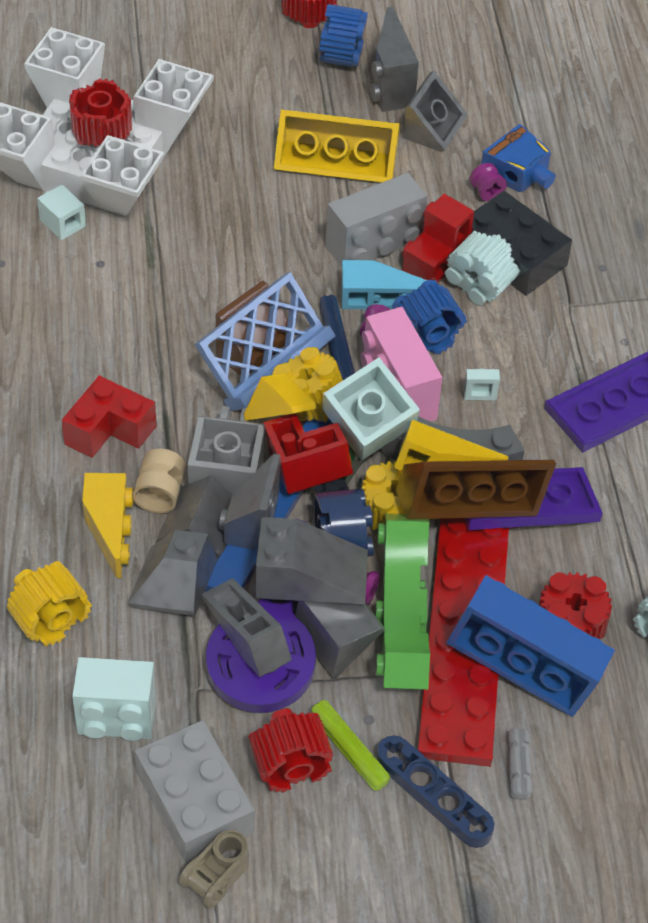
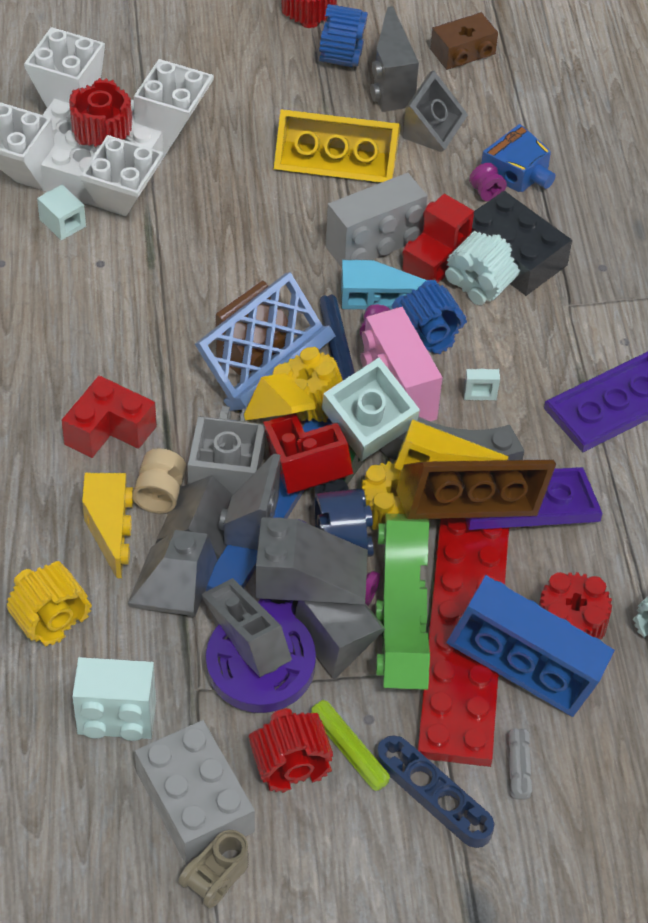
none -> reddish brown brick [430,12,498,70]

